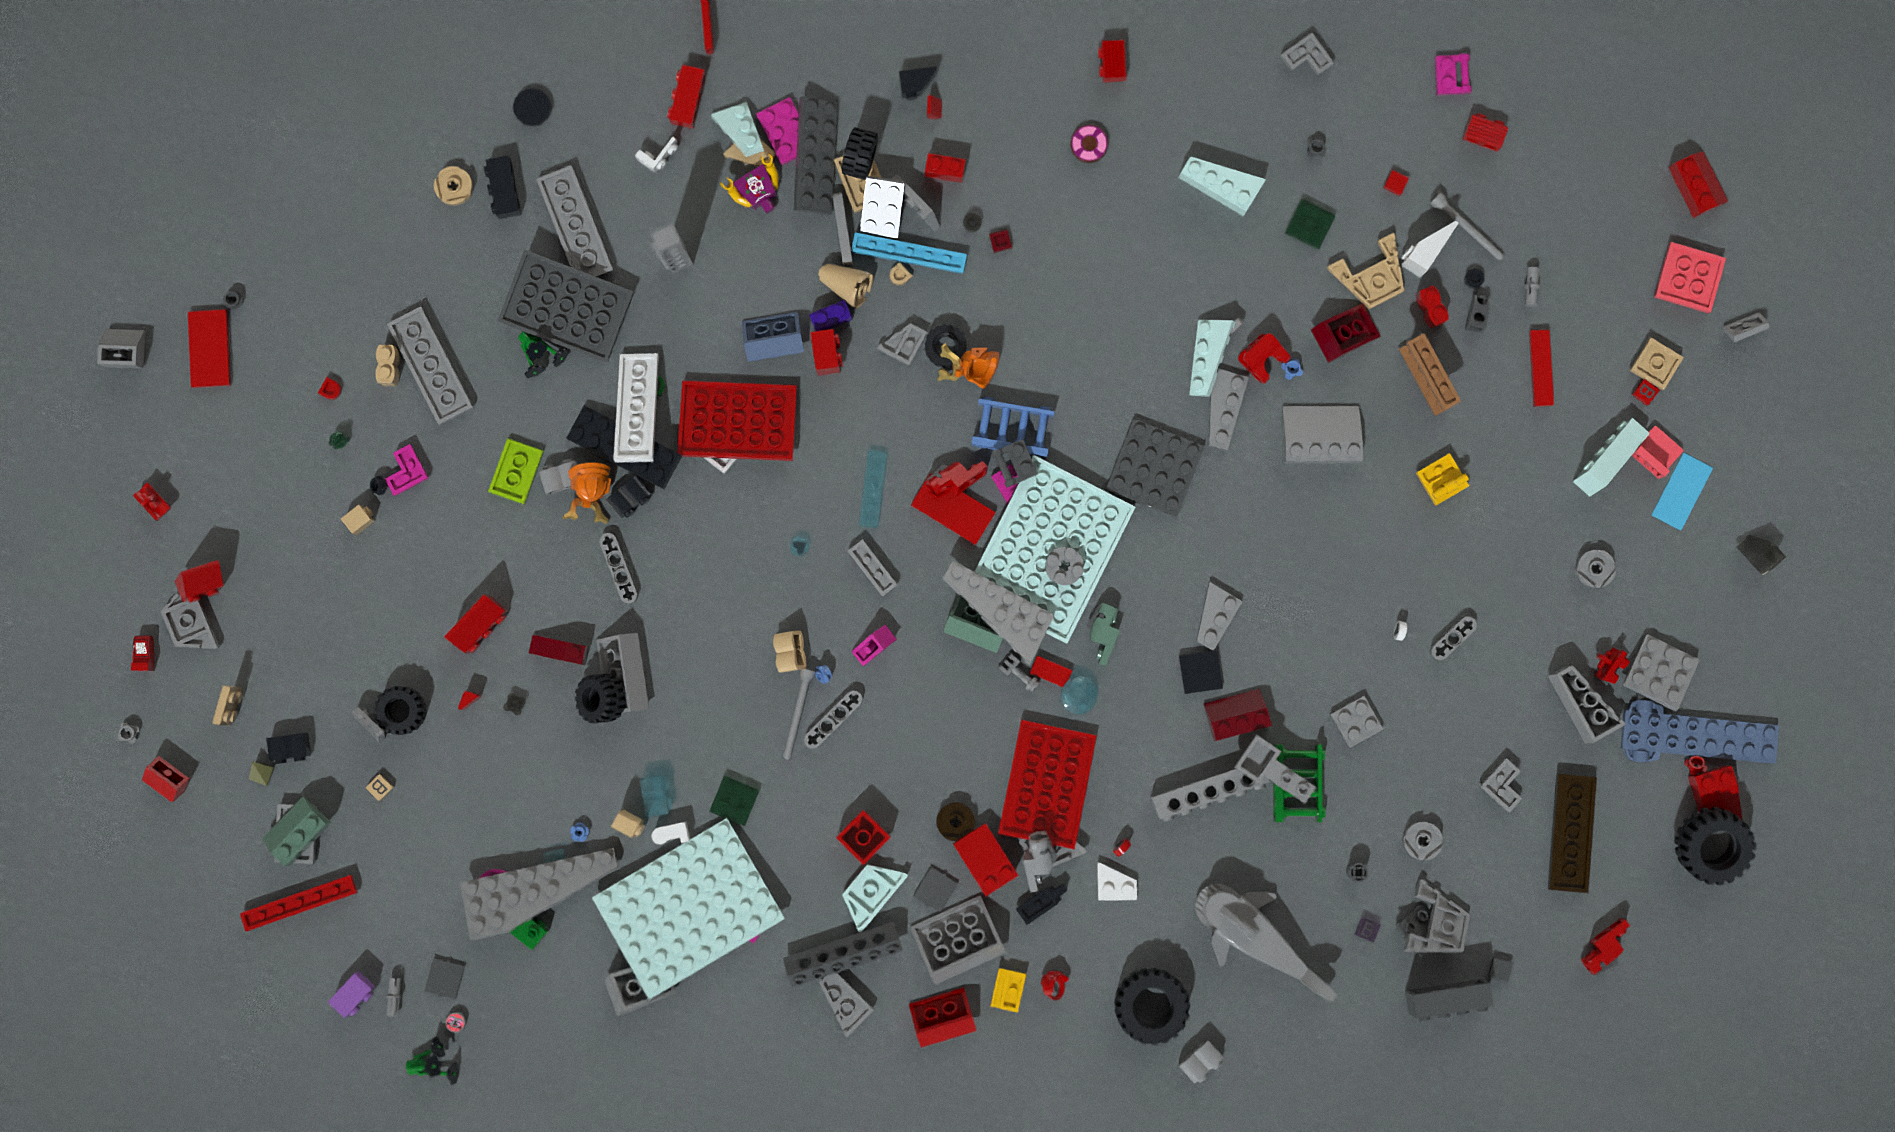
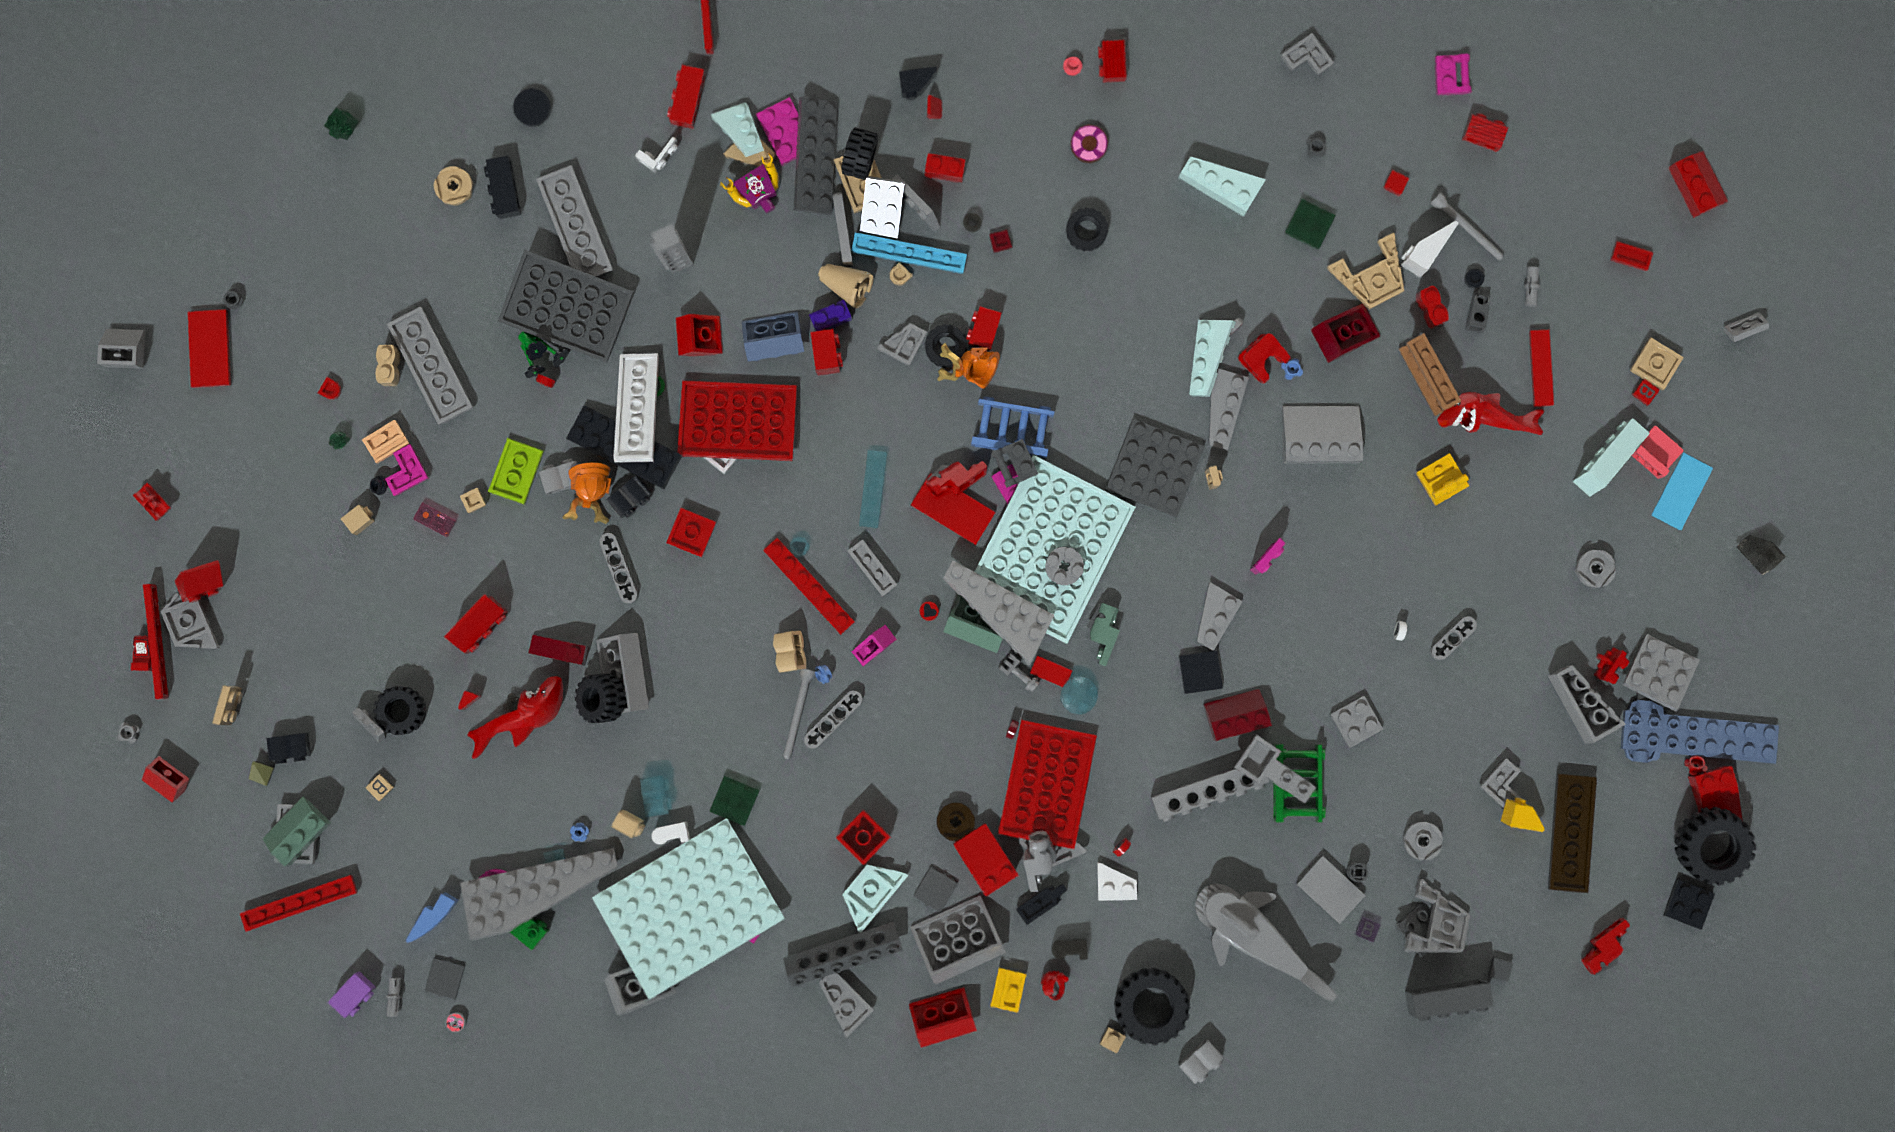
black plant [406,1037,458,1085] -> none
coral plate [1654,242,1726,314] -> none
none -> red tile [143,584,169,700]
none -> clear green brick [324,107,359,140]
none -> light nougat plate [362,420,410,464]
none -> medium blue slope [406,892,459,943]
none -> clear pink tile [413,503,457,538]
none -> tan plate [460,488,487,514]
none -> red piece [467,676,563,759]
none -> red tile [536,374,556,388]
none -> red plate [666,508,717,558]
none -> red slope [676,314,723,356]
none -> red plate [763,538,855,635]
none -> tile [920,602,939,621]
none -> red brick [966,306,1002,352]
none -> dark red tile [1006,719,1019,740]
none -> clear smoke leg [1051,938,1088,960]
none -> coral plate [1063,56,1082,76]
none -> black tyre [1066,207,1108,252]
none -> tan plate [1099,1026,1126,1053]
none -> tan plate [1205,466,1223,490]
none -> dark pink plate [1250,538,1285,575]
none -> light grey tile [1296,856,1366,924]
none -> red piece [1437,392,1544,435]
none -> yellow slope [1501,798,1545,832]
none -> red tile [1610,241,1654,271]
none -> black plate [1663,879,1715,930]

